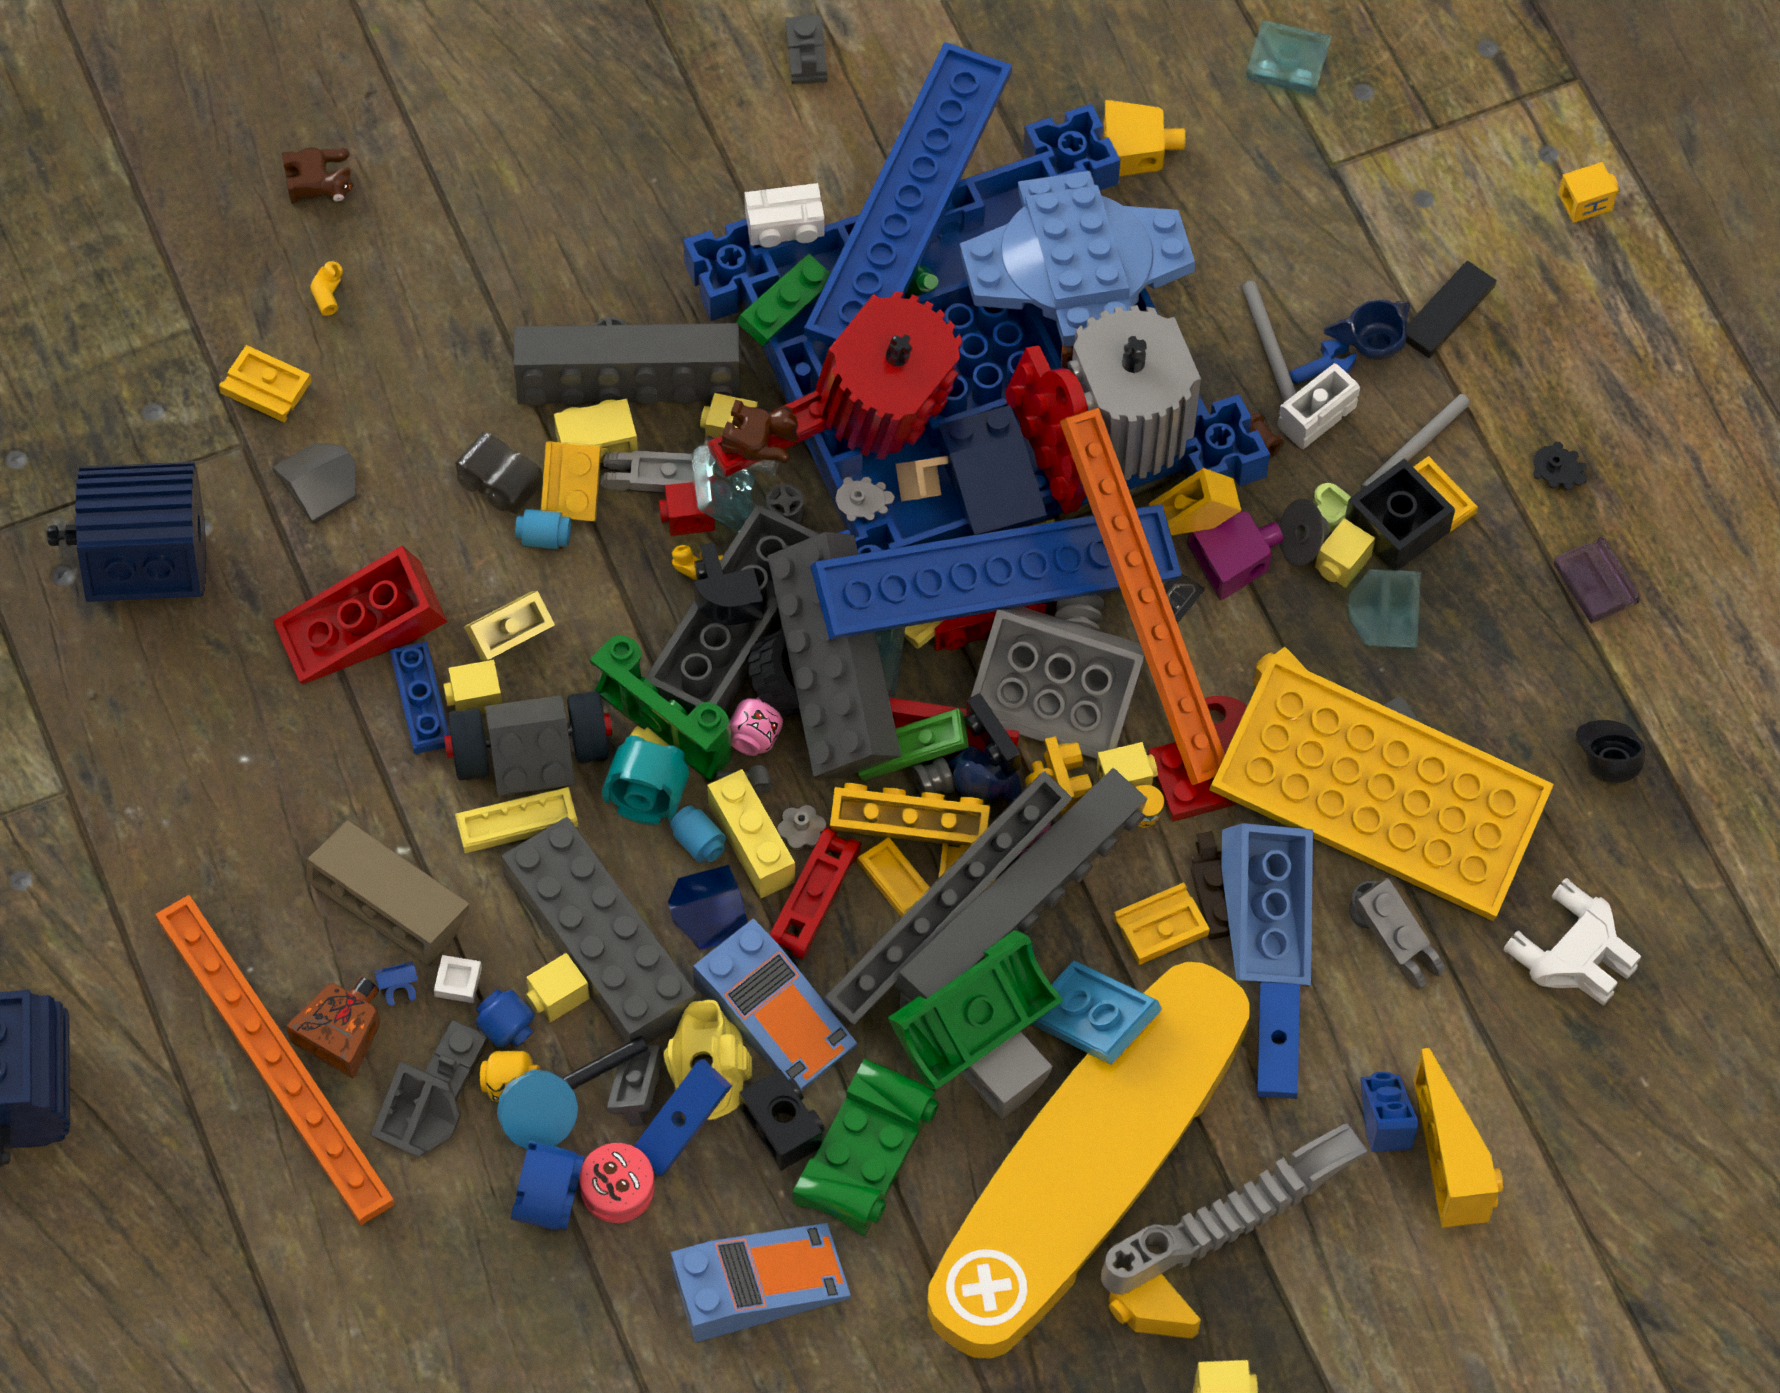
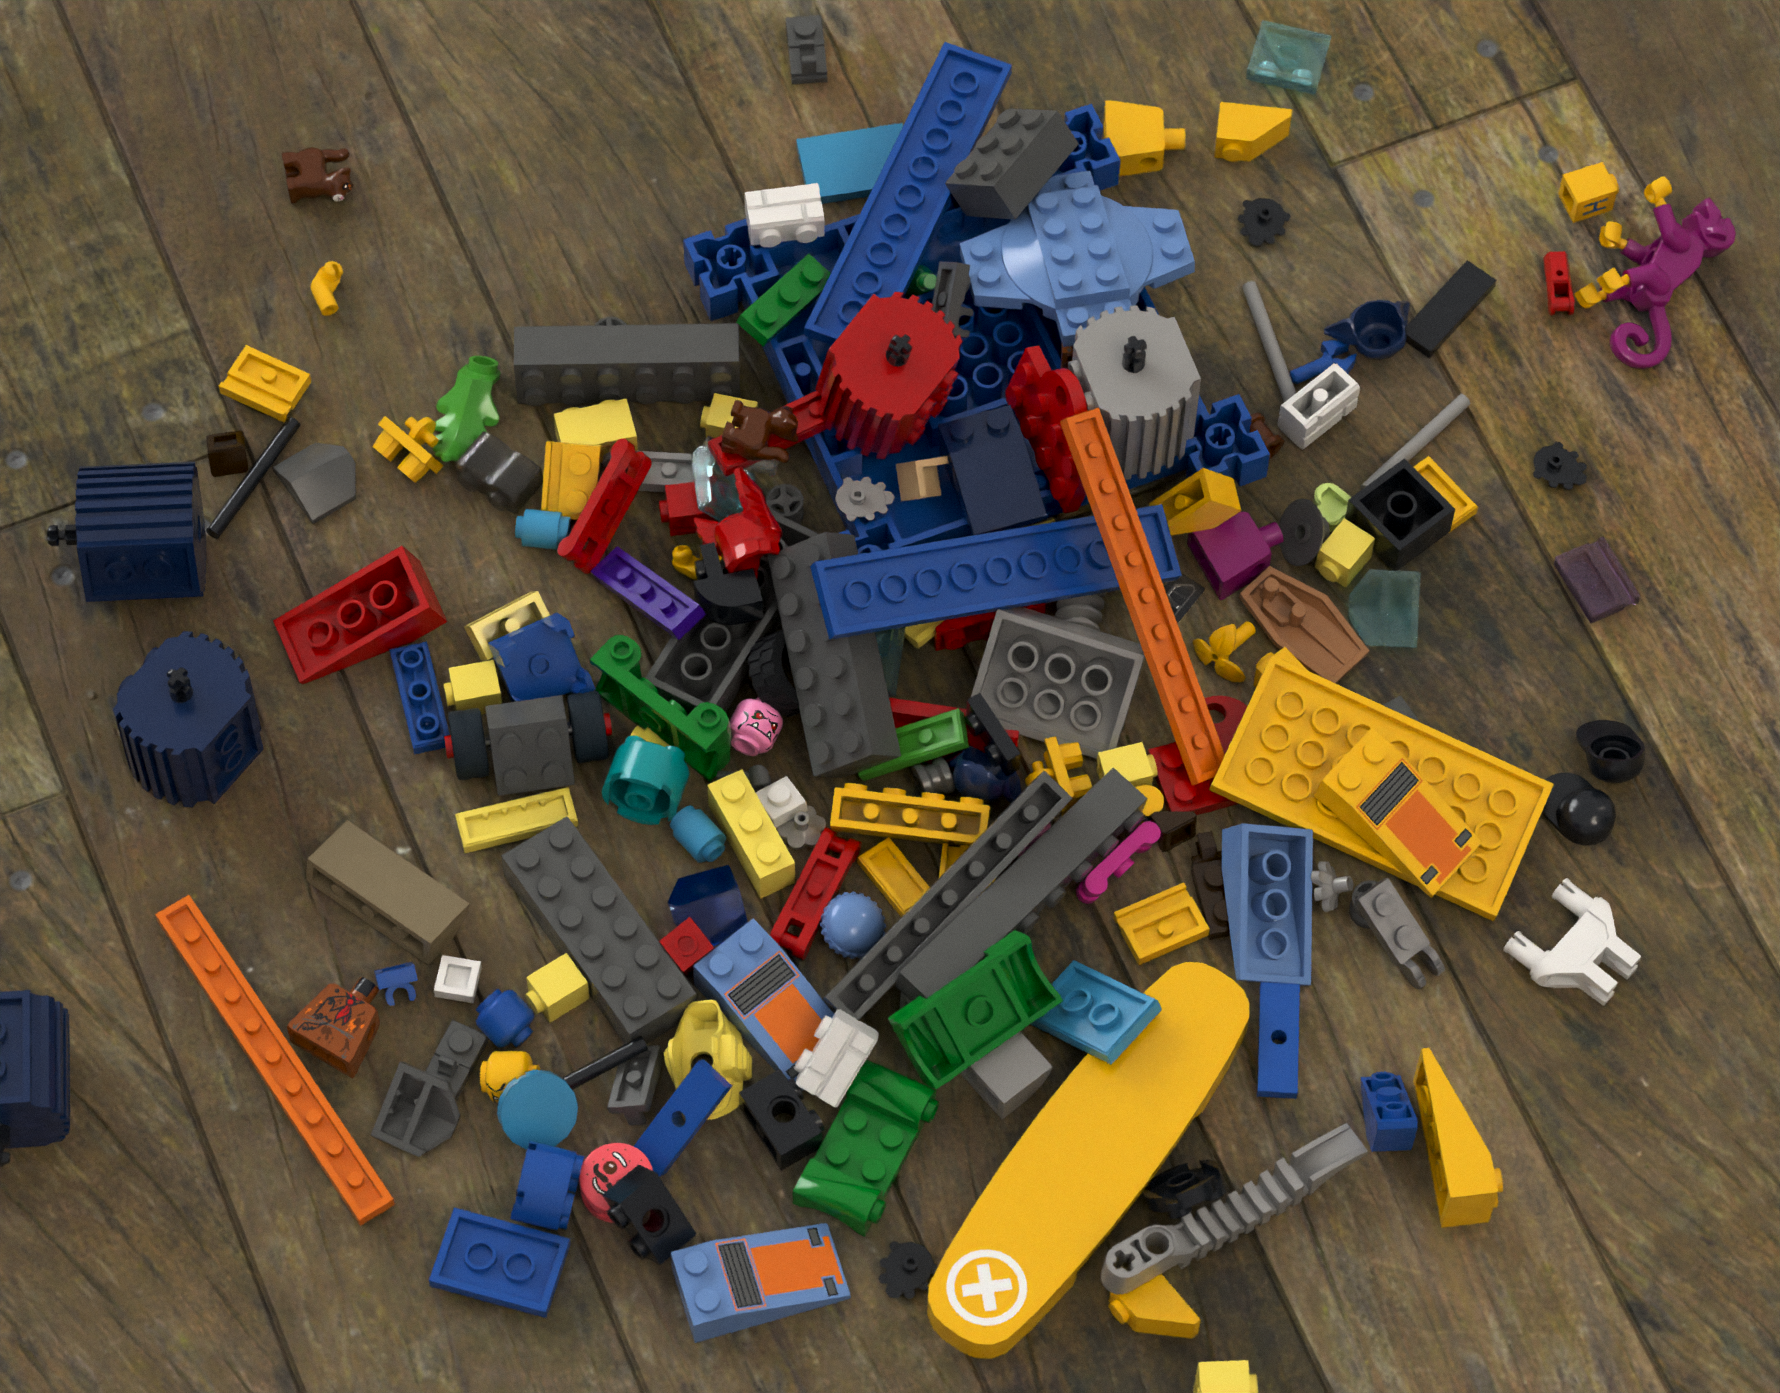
none -> dark blue piece [113,631,263,808]
none -> black bar [206,417,301,539]
none -> dark brown slope [206,430,249,477]
none -> yellow hips [372,416,444,483]
none -> blue plate [429,1208,571,1318]
none -> bright green plant [433,356,501,462]
none -> blue panel [488,613,596,702]
none -> red plate [557,438,652,574]
none -> dark purple plate [590,546,706,640]
none -> black brick [602,1165,697,1265]
none -> red brick [659,917,715,976]
none -> red helmet [694,467,783,579]
none -> white plate [756,776,808,828]
none -> white brick [794,1009,879,1107]
none -> dark azure tile [796,123,903,204]
none -> medium blue hat [820,891,886,959]
none -> black piece [878,1241,938,1299]
none -> dark grey plate [932,262,973,338]
none -> dark grey brick [945,108,1079,219]
none -> dark pink plate [1076,821,1161,904]
none -> black plate [1143,1160,1226,1219]
none -> dark brown slope [1150,812,1197,852]
none -> yellow plant [1192,621,1256,682]
none -> yellow slope [1214,102,1292,162]
none -> black piece [1237,198,1291,246]
none -> medium nougat piece [1239,566,1370,684]
none -> light grey plant [1311,861,1353,912]
none -> slope [1313,727,1482,898]
none -> black cap [1542,773,1616,846]
none -> red bar [1543,251,1575,315]
none -> magenta animal [1574,176,1736,369]

